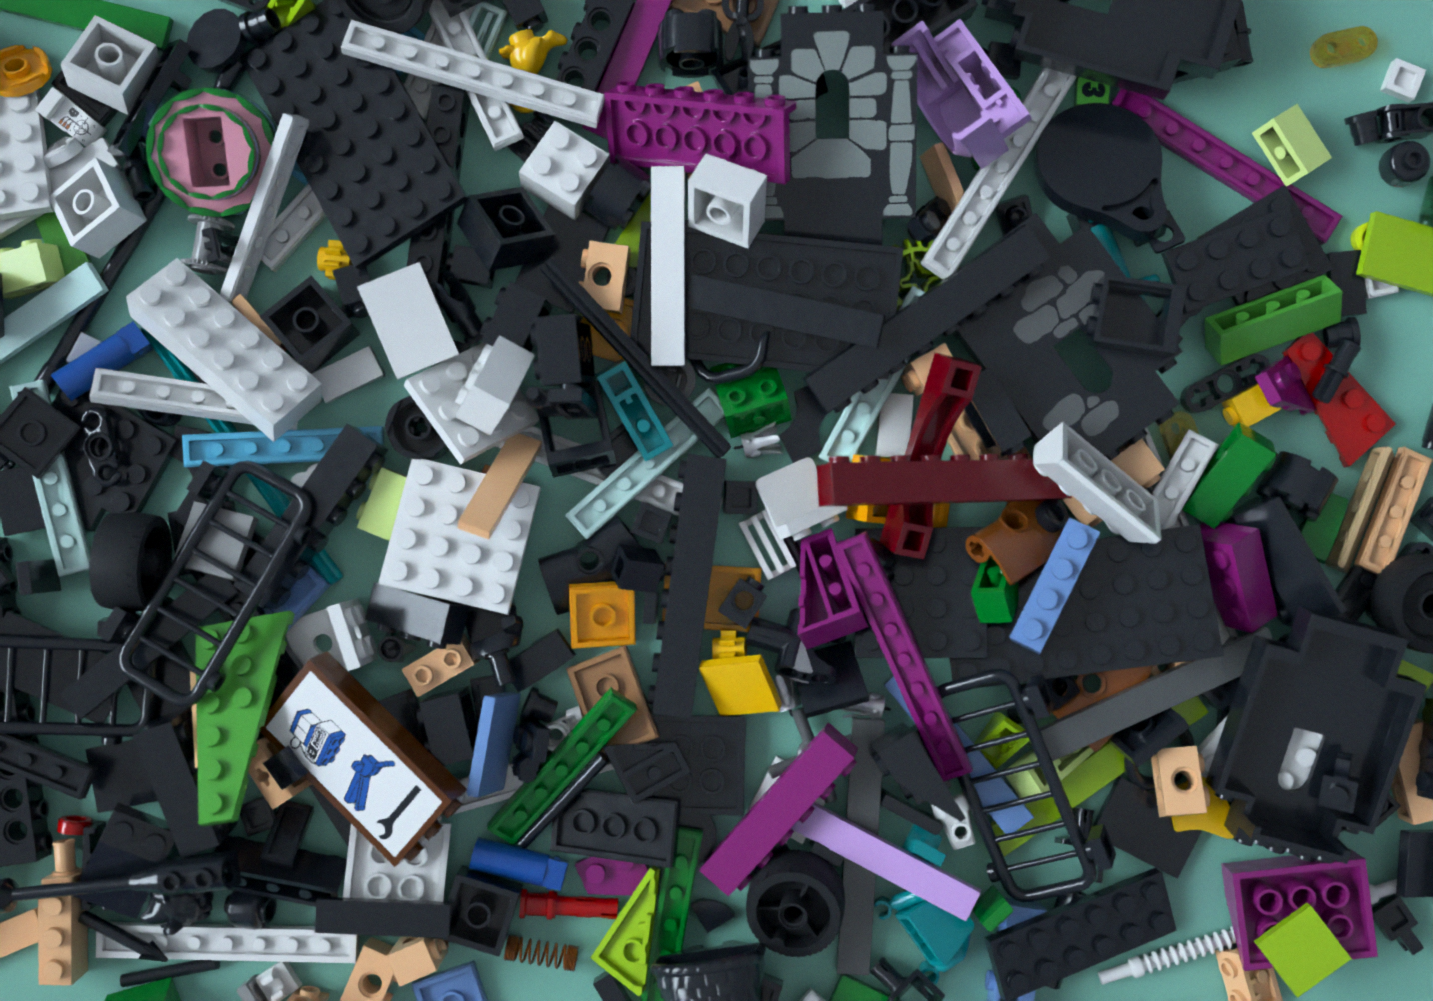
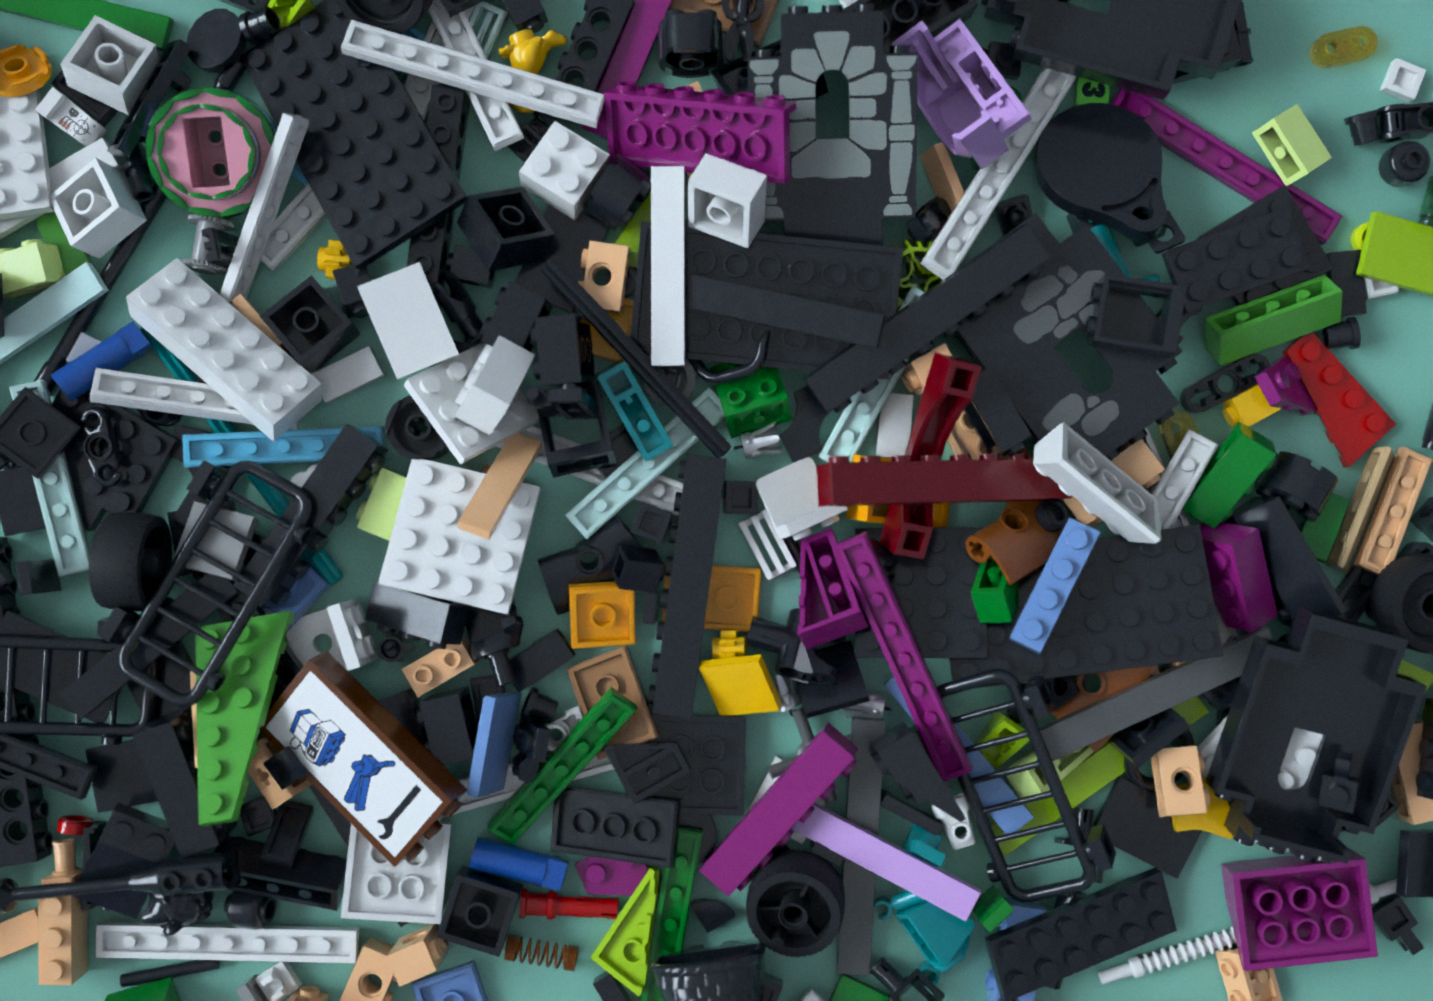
white tile [44,136,83,169] -> none
black piece [78,910,168,962] -> none
black tile [315,897,452,938] -> none
black bar [517,752,610,848] -> none
black brick [718,576,767,629] -> none
lime tile [1254,903,1351,998] -> none
black axle [1312,339,1361,404] -> none

